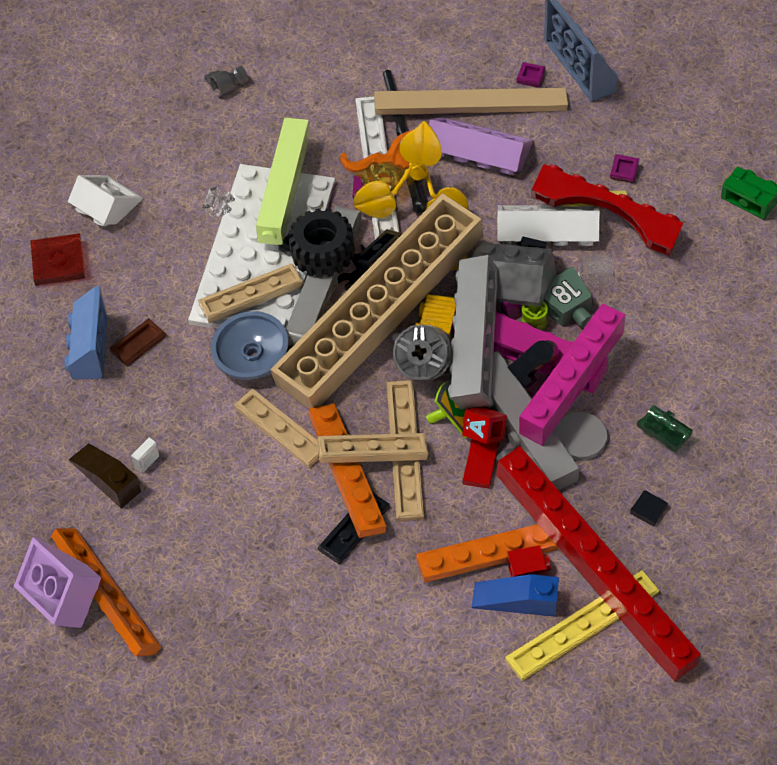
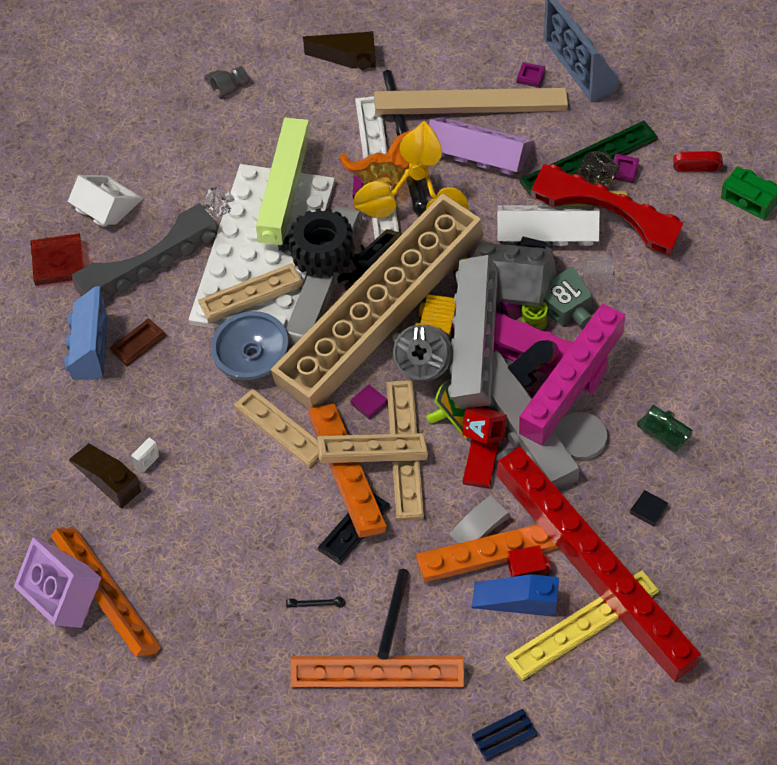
none -> dark grey arch [71,203,218,303]
none -> black hinge [286,596,345,608]
none -> orange plate [291,656,464,687]
none -> dark brown slope [303,31,376,70]
none -> magenta tile [350,384,388,419]
none -> black bar [377,569,409,660]
none -> light grey slope [449,495,509,544]
none -> dark blue tile [472,709,537,761]
none -> dark green tile [520,120,658,197]
none -> clear smoke brick [576,151,620,188]
none -> red tile [673,151,723,171]

